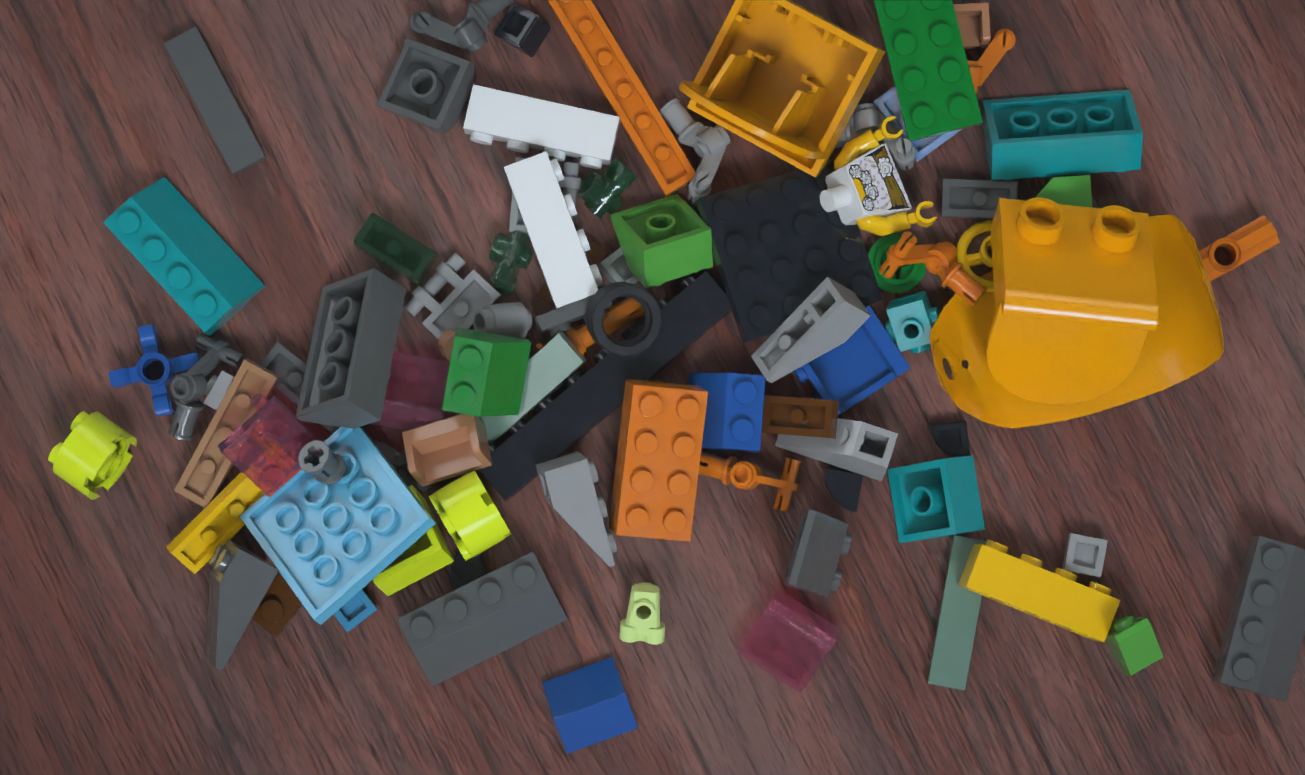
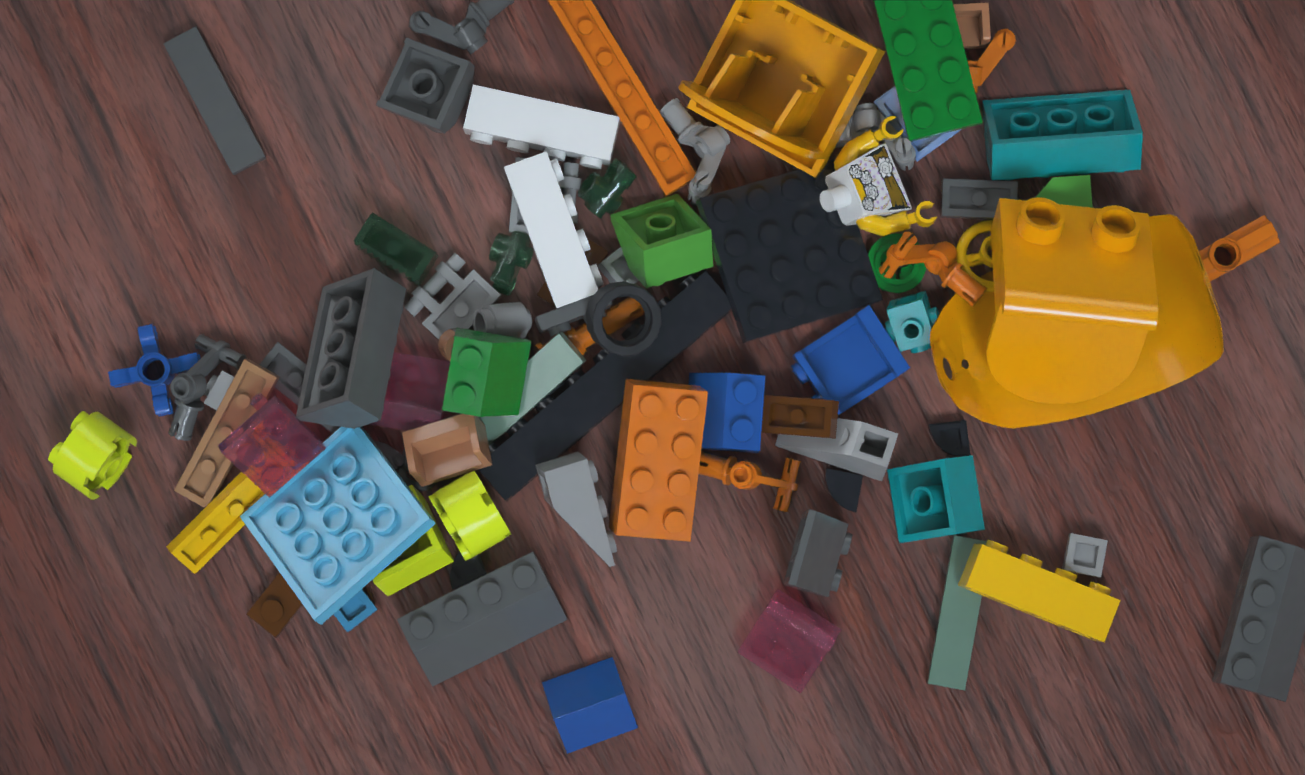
teal slope [103,177,266,337] -> none
dark grey slope [205,539,279,671] -> none
dark grey bush [298,440,346,486] -> none
black slope [494,3,551,57] -> none
yellowish green plate [619,582,665,645] -> none
light grey slope [751,277,871,383] -> none
bright green slope [1105,615,1163,676] -> none

